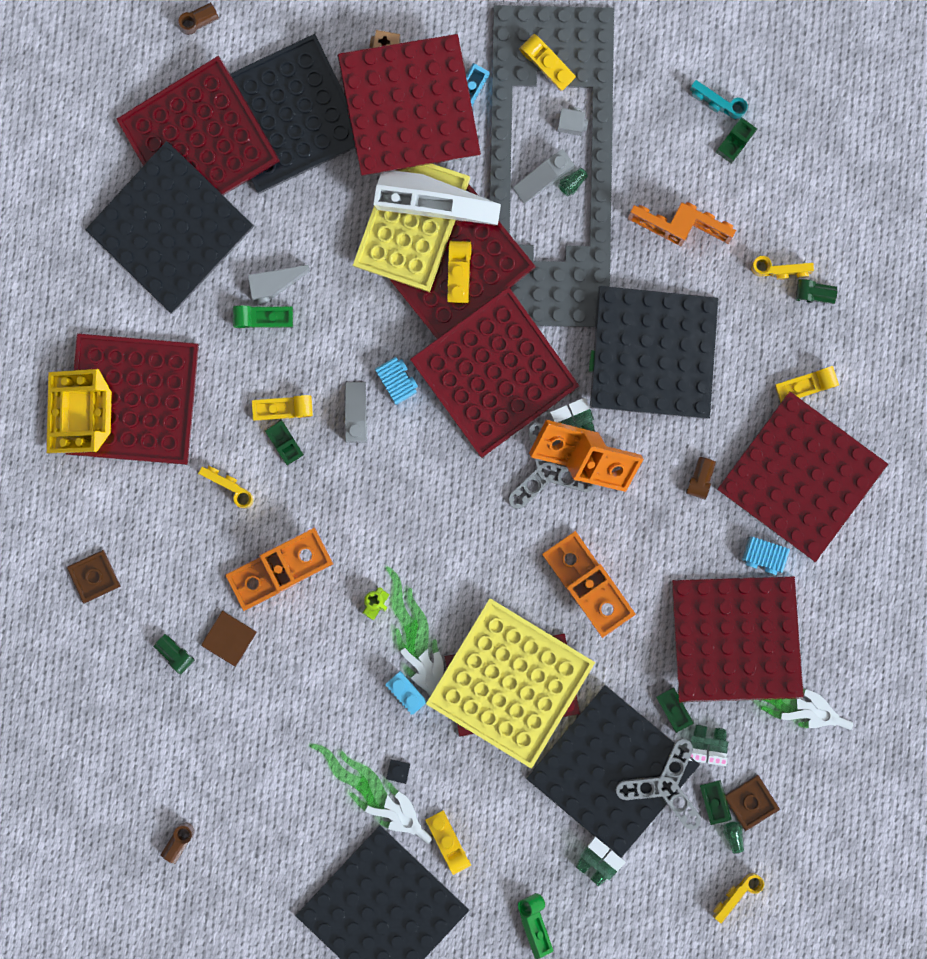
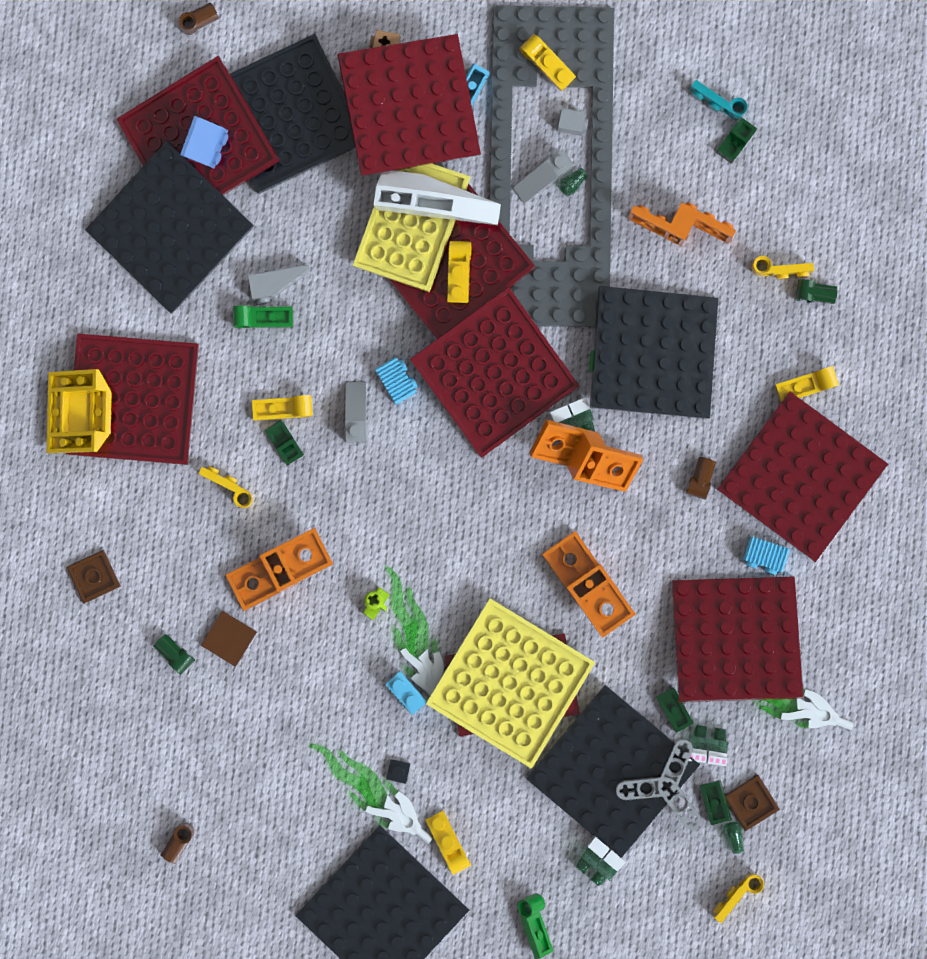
light grey piece [509,423,595,509] -> none
none -> medium blue slope [180,116,228,168]

